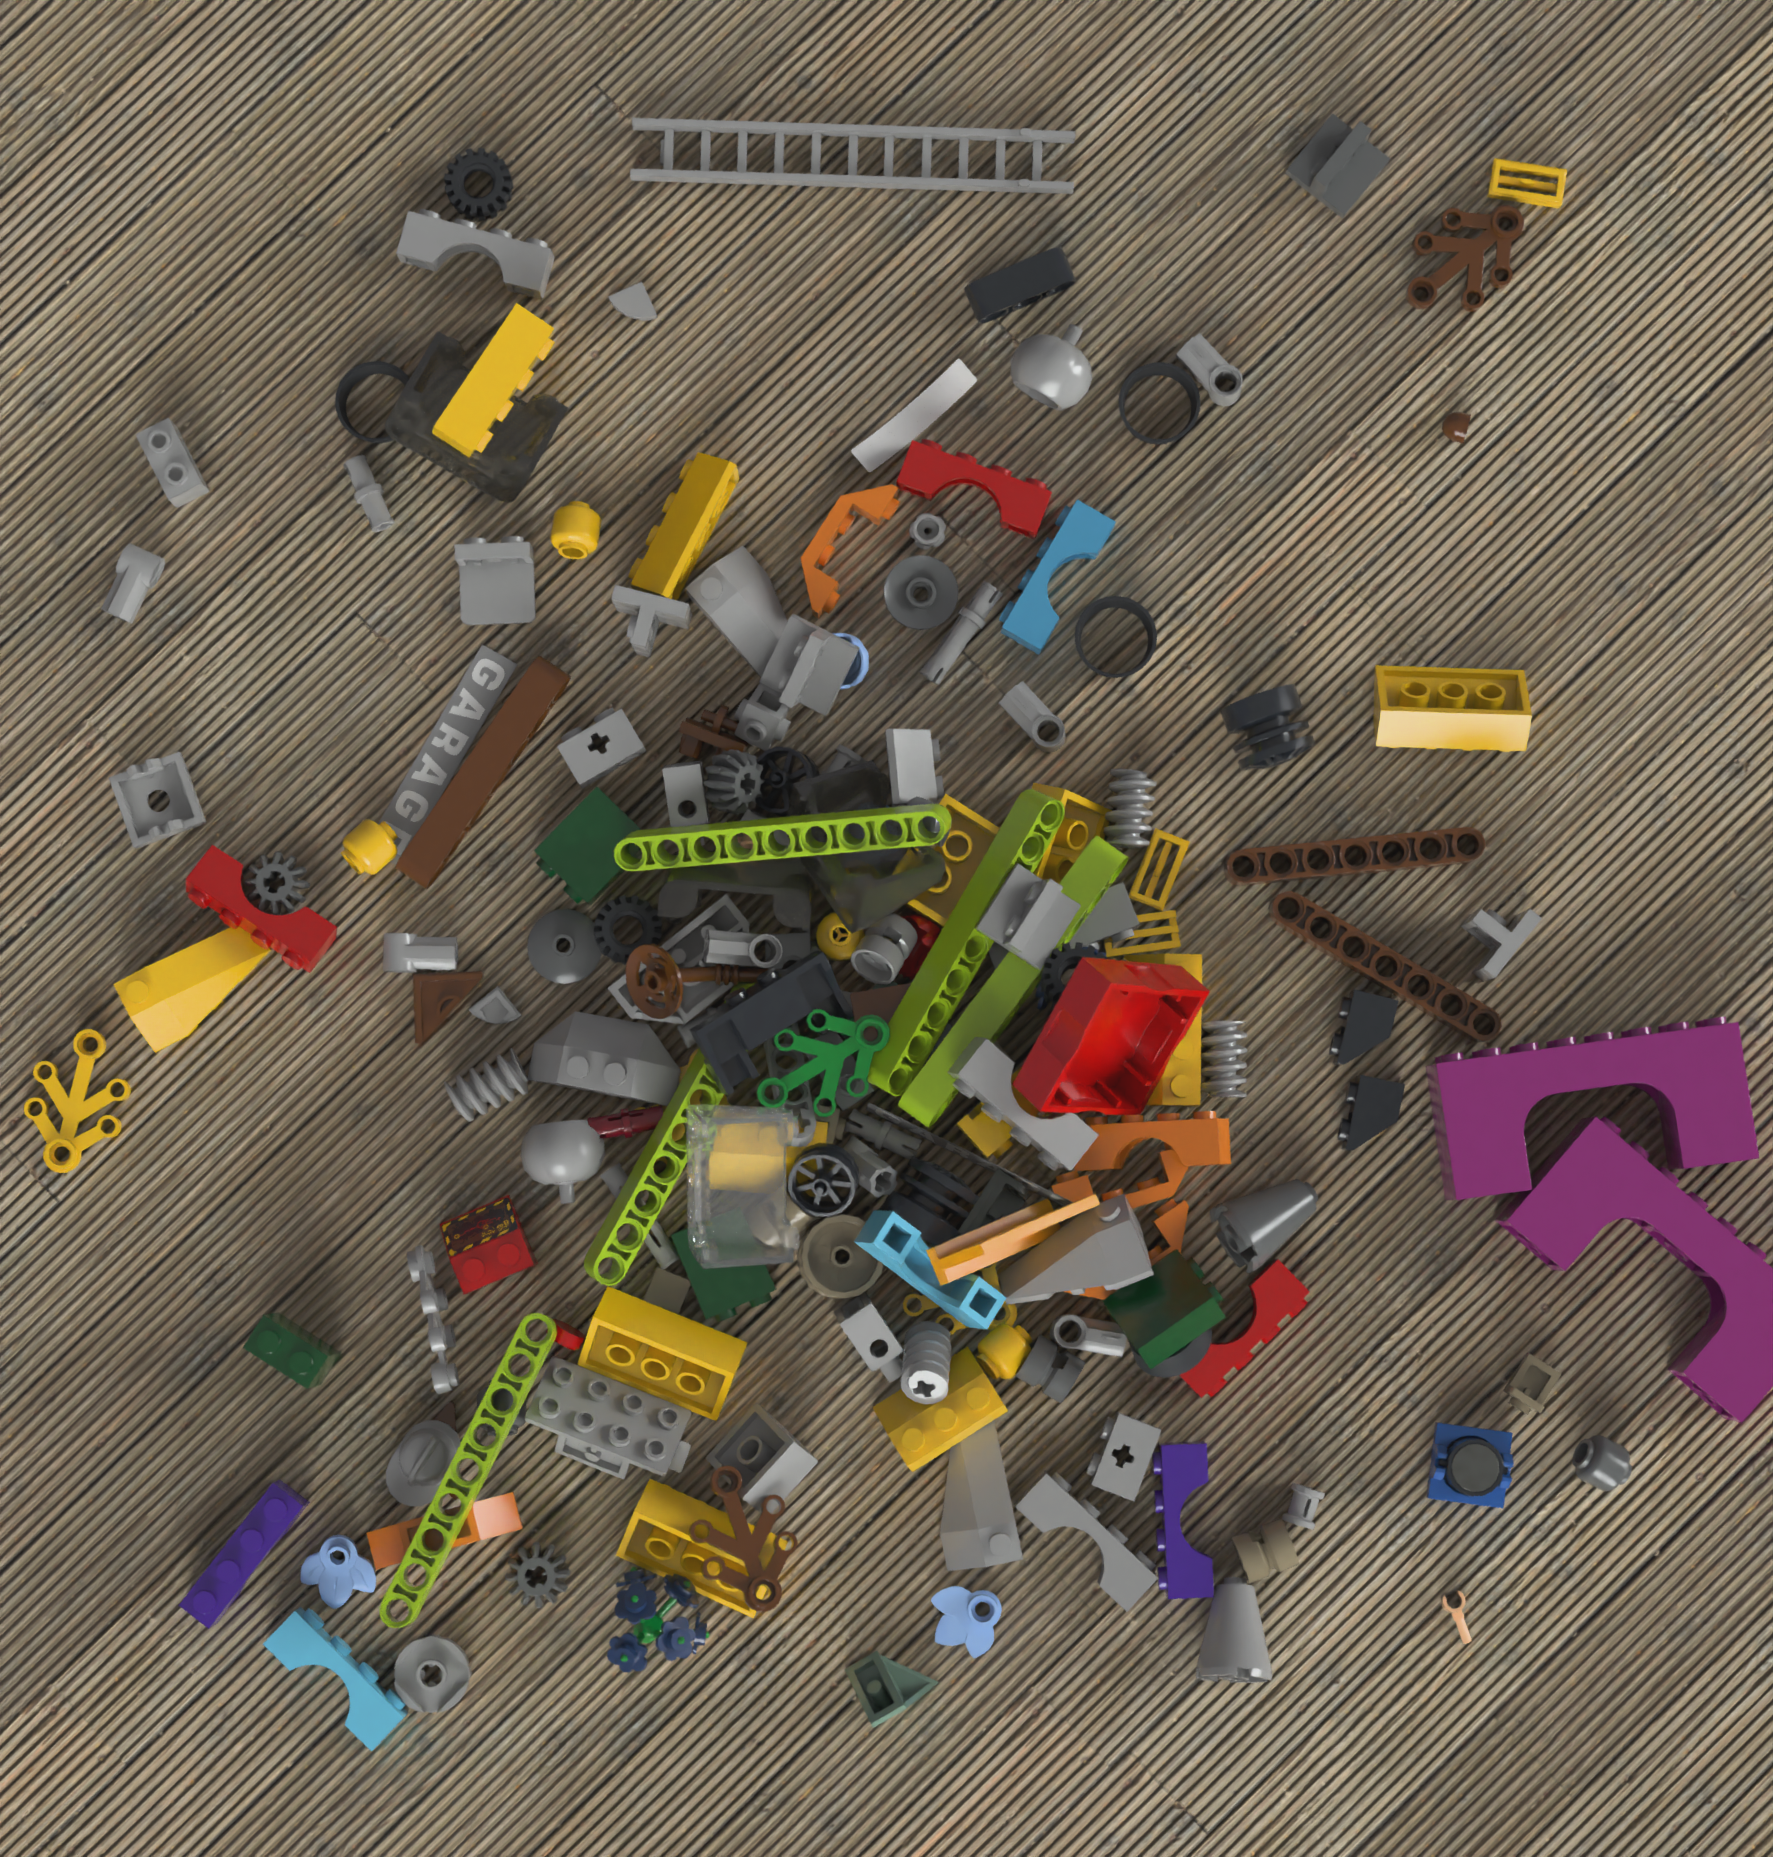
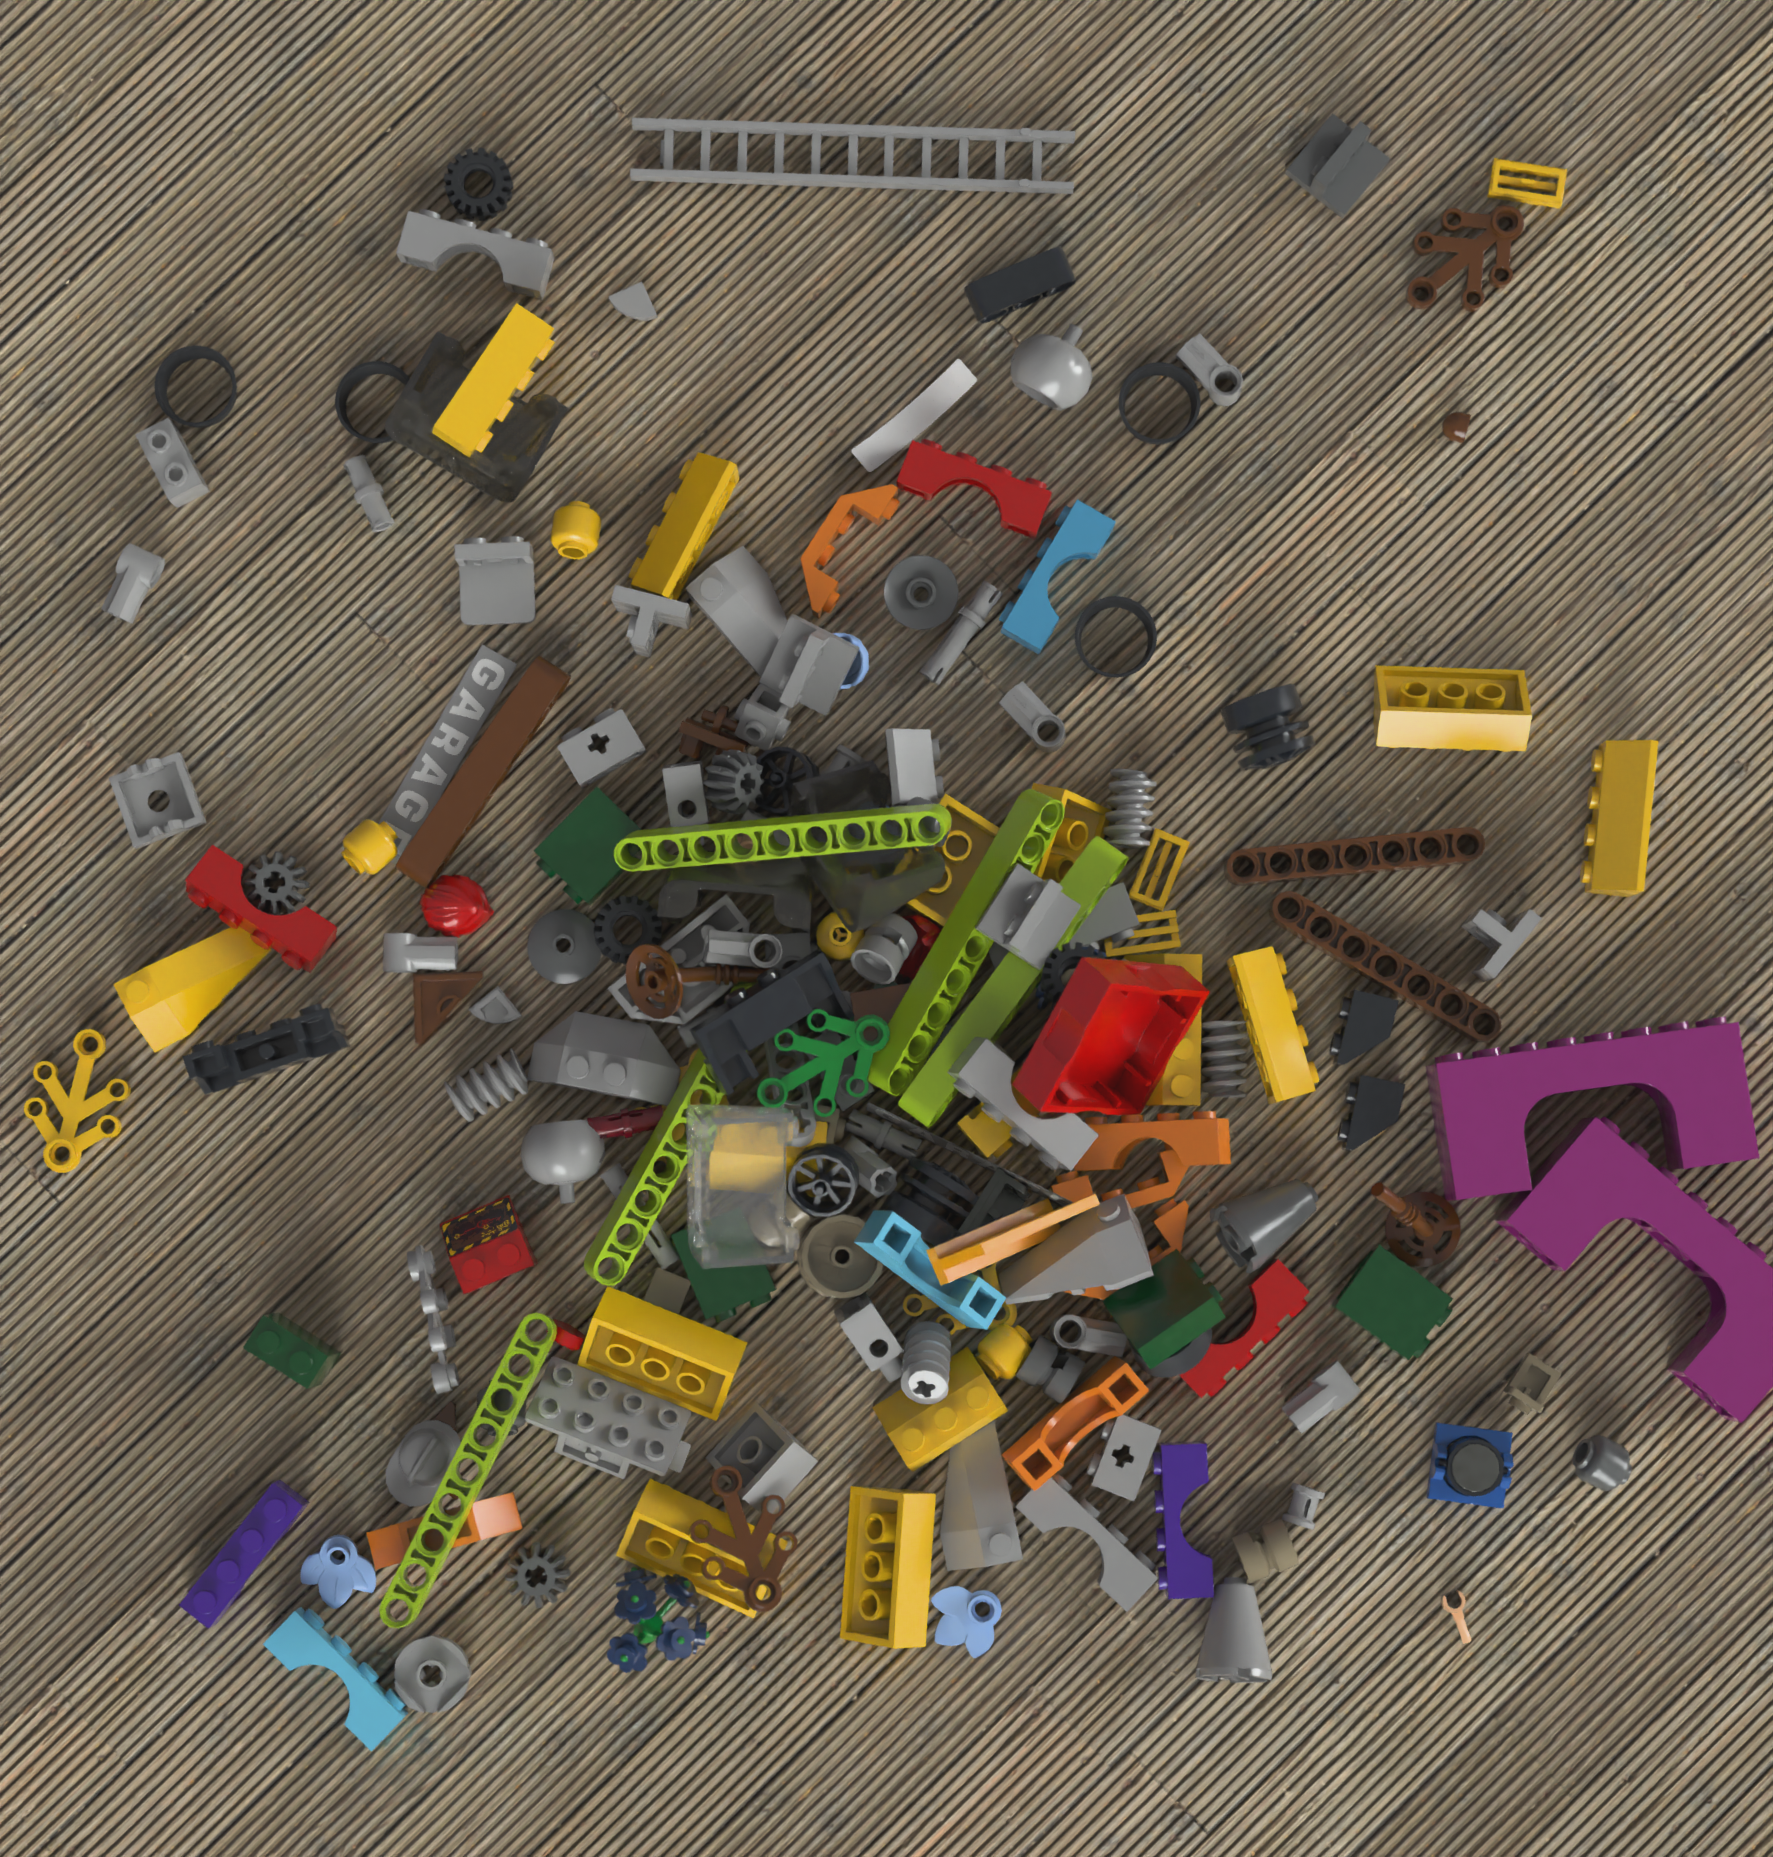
sand green slope [844,1651,939,1728] -> none
light grey plate [909,513,946,549] -> none
none -> black tyre [154,345,237,428]
none -> black bracket [183,1004,351,1095]
none -> red hair [419,874,494,938]
none -> yellow slope [840,1486,936,1648]
none -> orange arch [1001,1356,1149,1491]
none -> yellow slope [1226,946,1319,1104]
none -> light grey piece [1281,1360,1361,1434]
none -> dark green brick [1331,1244,1453,1360]
none -> reddish brown dish [1371,1182,1461,1267]
none -> yellow slope [1580,740,1659,897]

